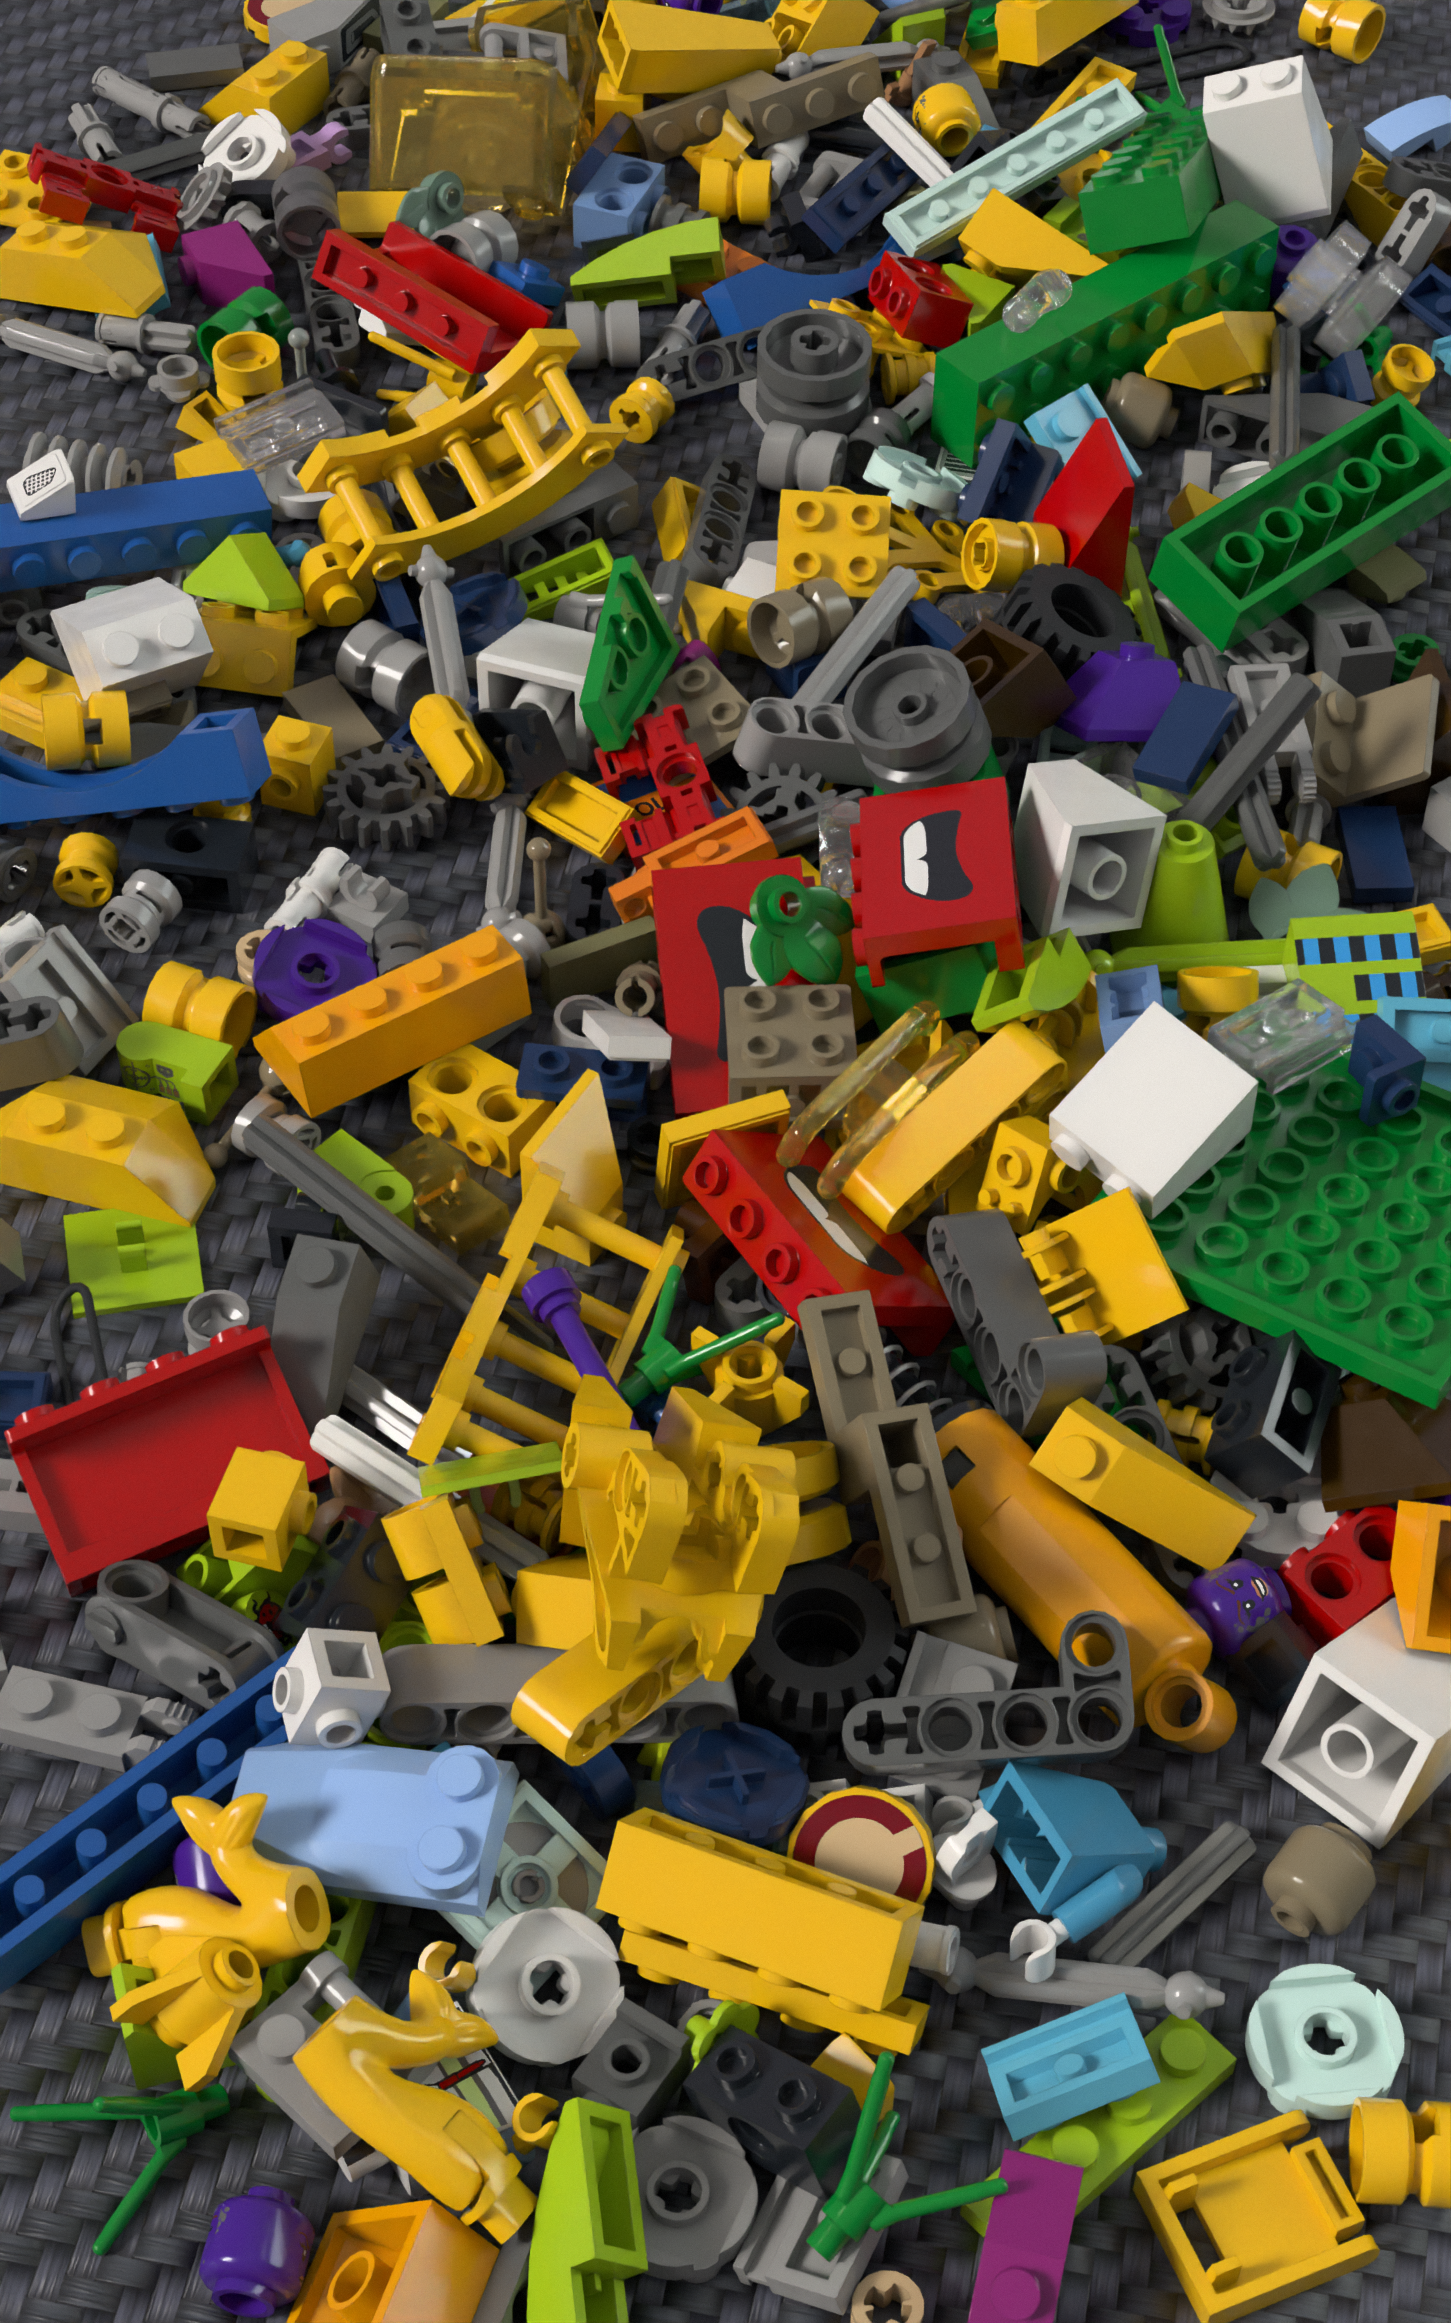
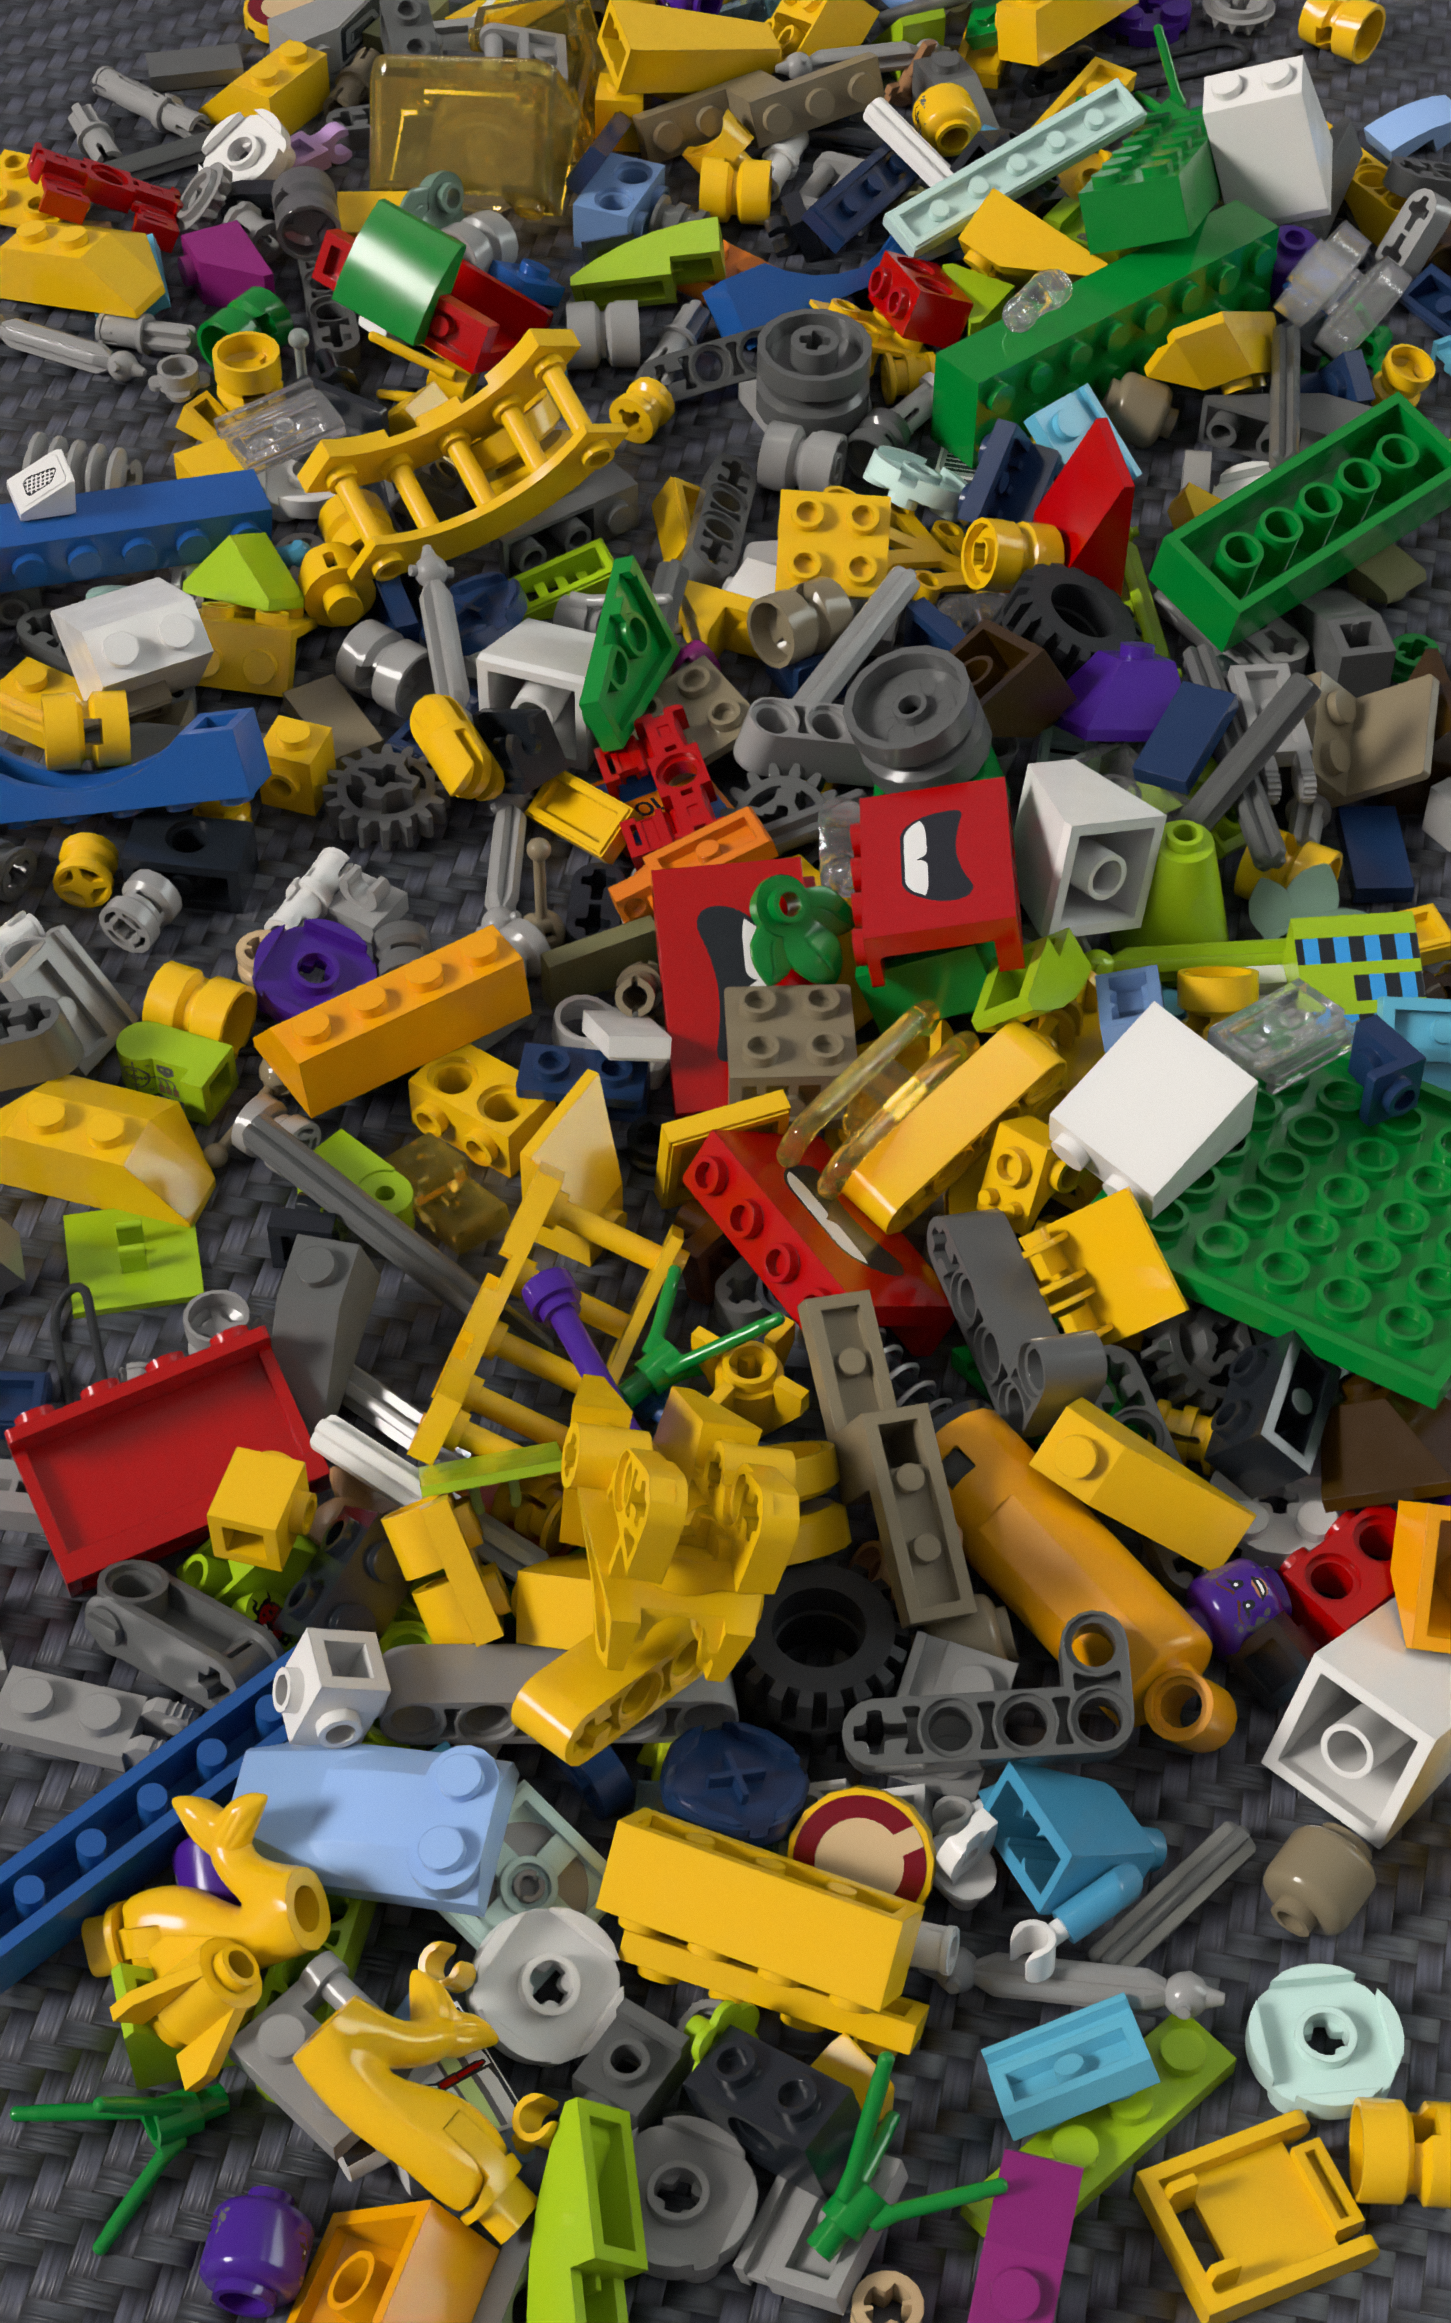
none -> green slope [331,199,467,346]

